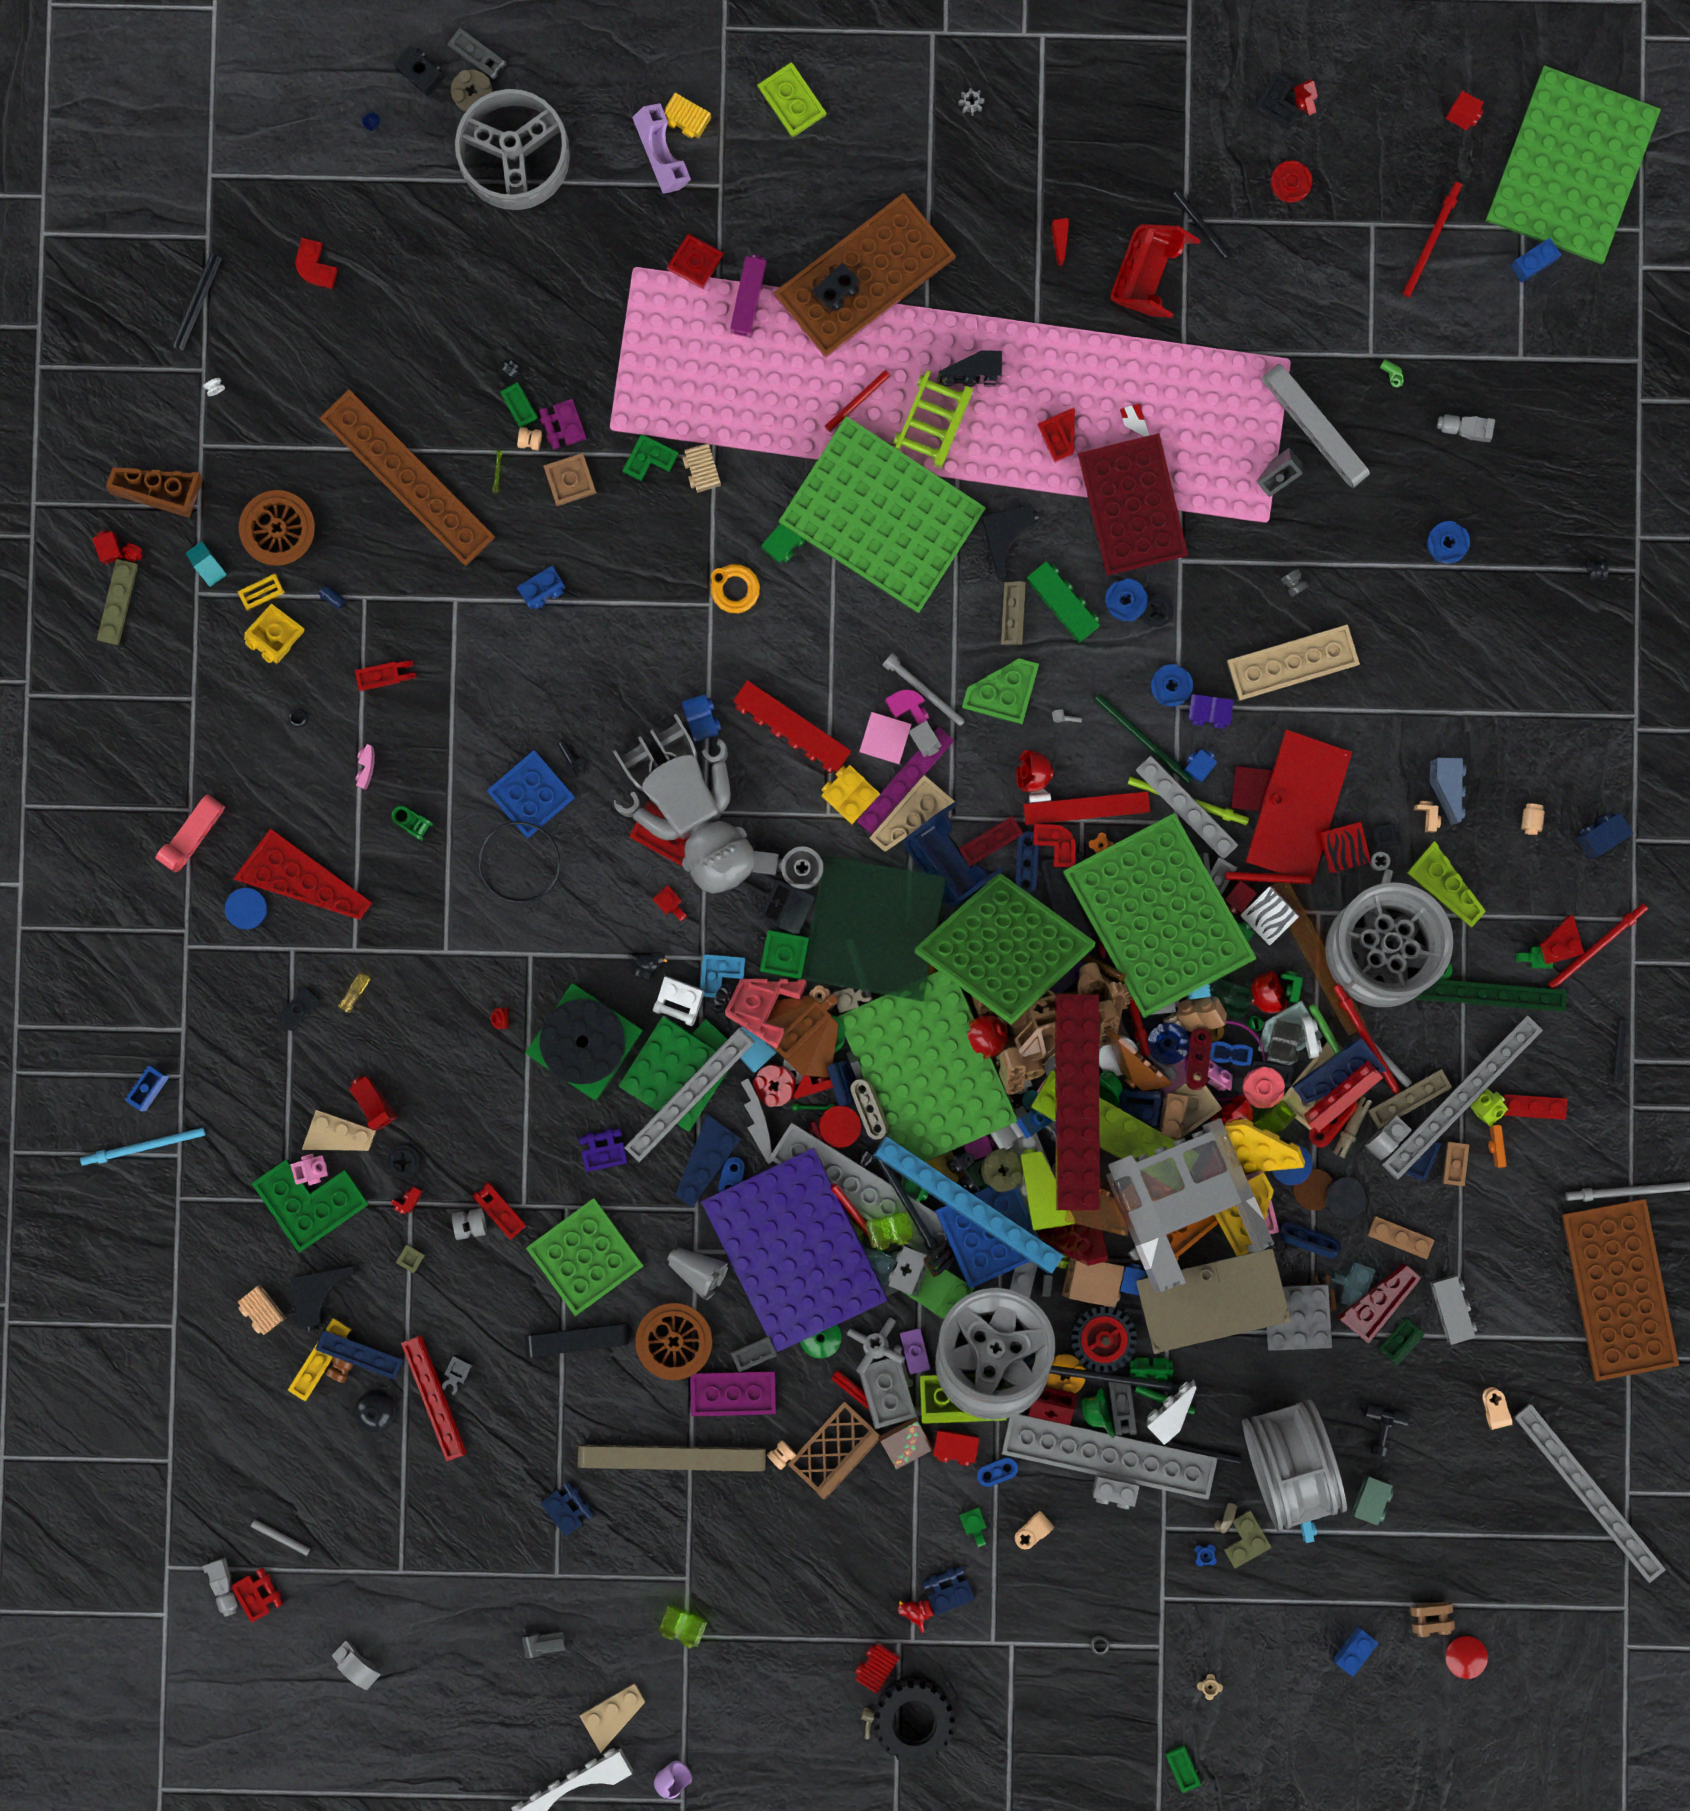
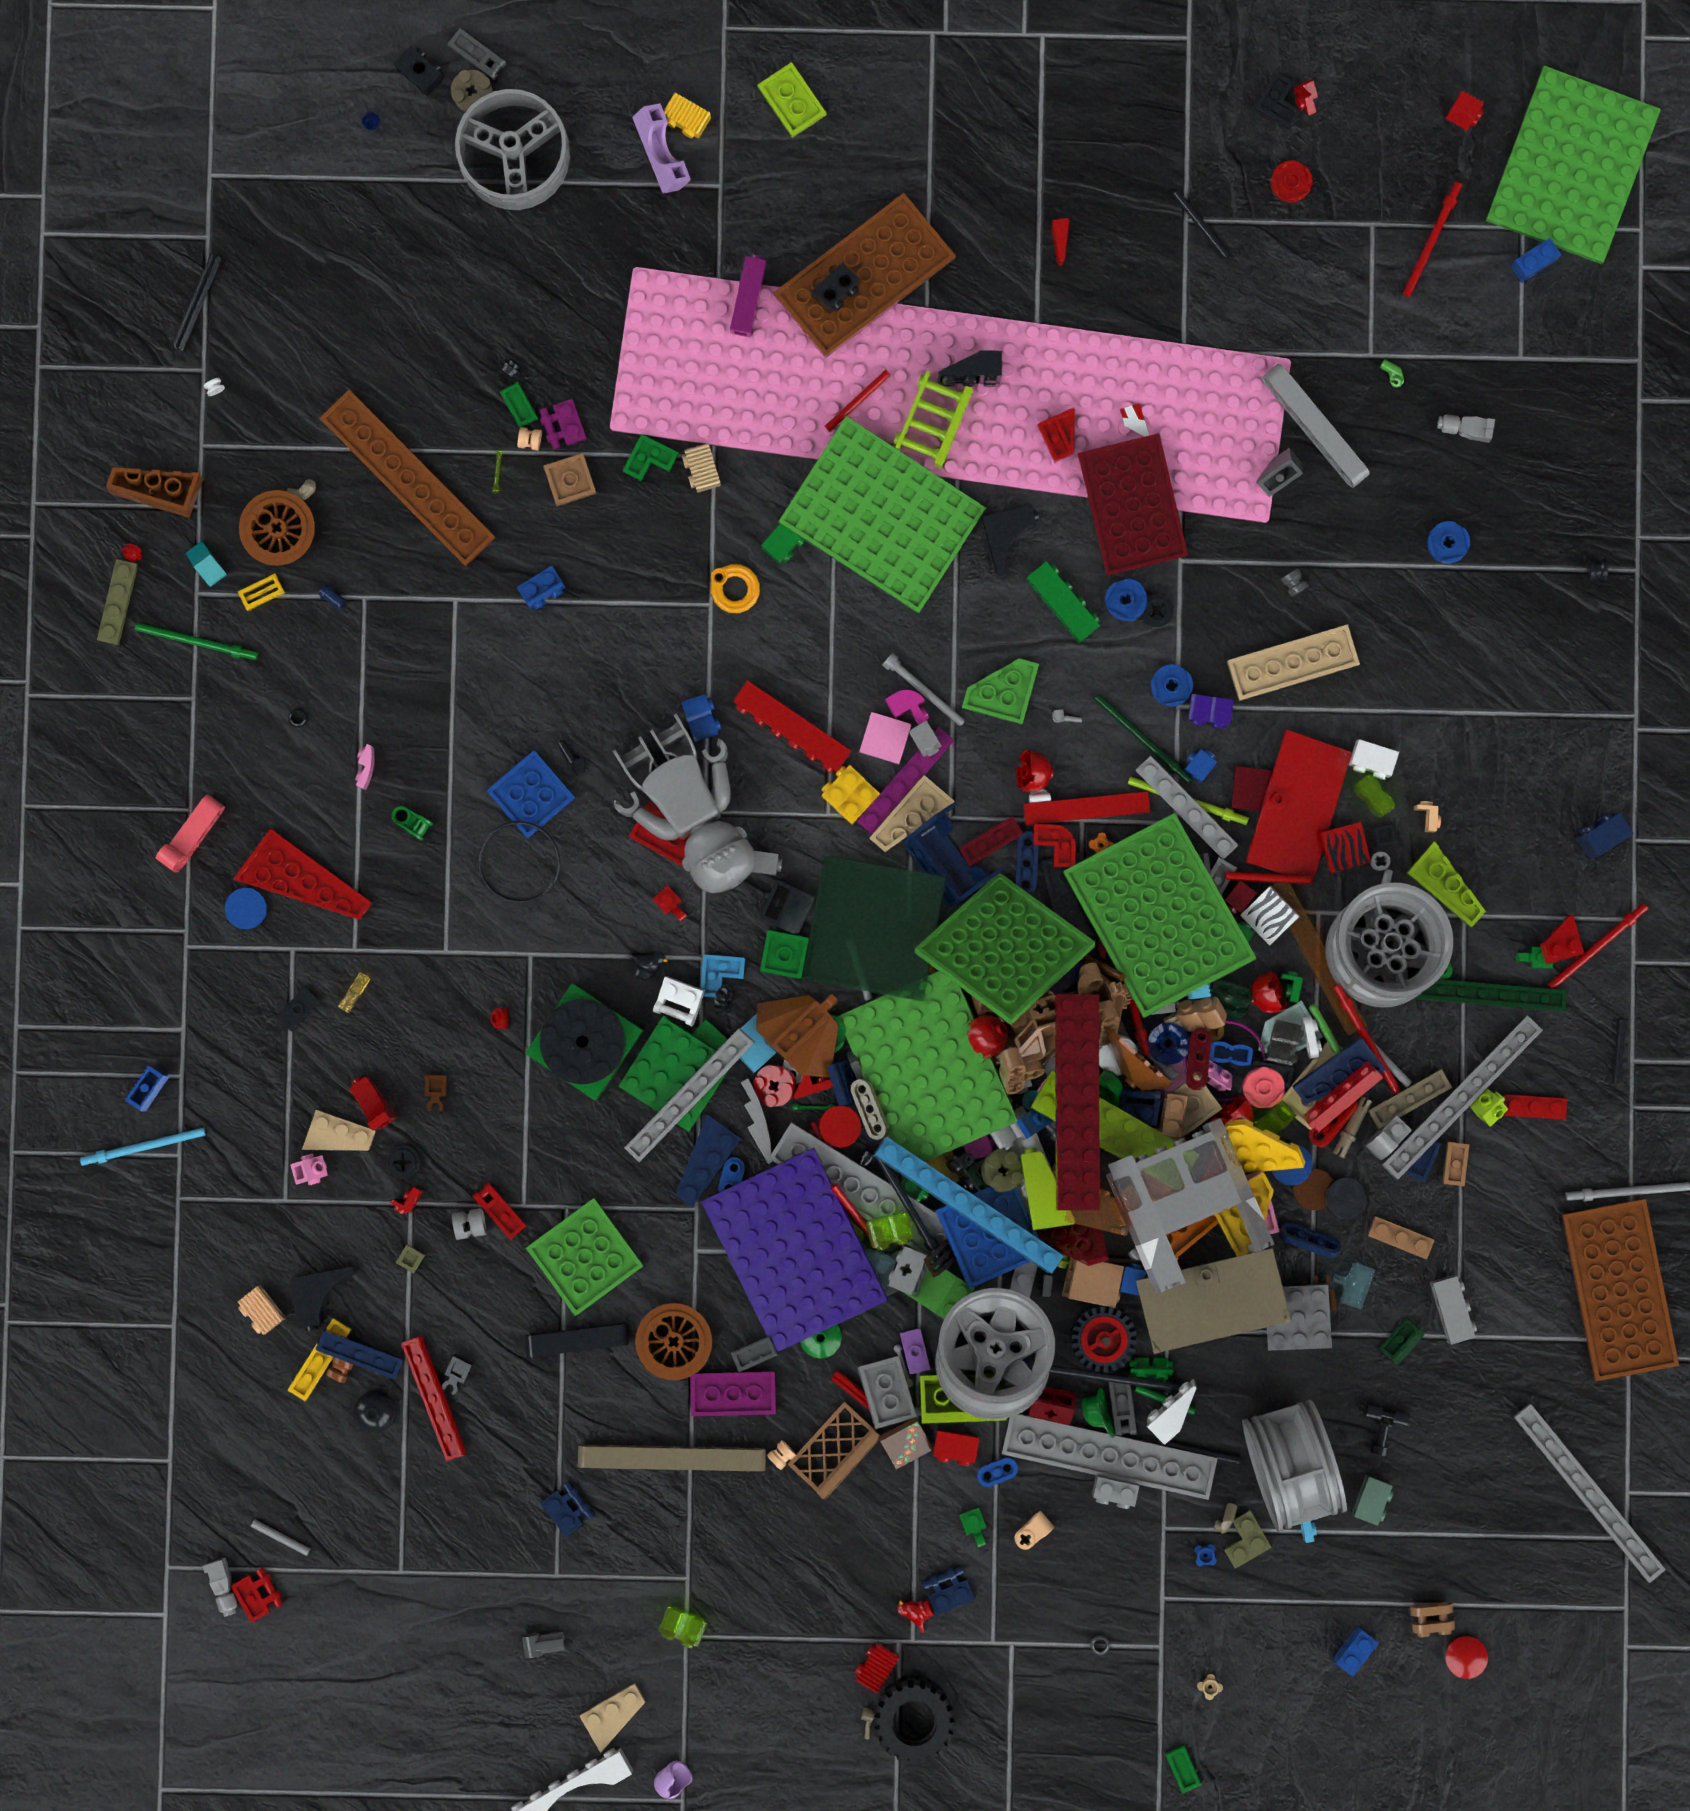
red brick [92,530,125,565] -> none
yellow plate [244,604,304,664] -> none
green plate [251,1159,369,1253] -> none
red plate [296,238,338,289] -> none
light grey brick [332,1640,381,1690] -> none
red hinge [355,660,416,692] -> none
dark purple plate [579,1128,628,1172] -> none
red tile [667,234,724,289] -> none
light grey cone [667,1247,728,1300] -> none
coral wing [725,979,807,1048] -> none
light grey brick [781,846,823,890] -> none
light nougat plate [809,985,830,1005] -> none
dark tan plate [833,986,873,1013] -> none
light grey bar [847,1318,905,1375] -> none
light grey gear [958,88,985,116] -> none
dark tan plate [1001,581,1026,646] -> none
light orange plate [1046,1354,1085,1393] -> none
red windscreen [1111,224,1201,318] -> none
green hinge [1246,1015,1264,1032] -> none
wing [1337,1264,1421,1343] -> none
sand blue slope [1430,758,1466,825] -> none
light nougat piece [1482,1387,1512,1430] -> none
orange plate [1488,1125,1507,1168] -> none
light nougat brick [1521,804,1545,835] -> none
none -> green bar [135,623,258,660]
none -> dark tan arm [287,479,316,500]
none -> reddish brown plate [425,1075,447,1111]
none -> white brick [1349,739,1399,780]
none -> clear neon green brick [1353,774,1395,818]

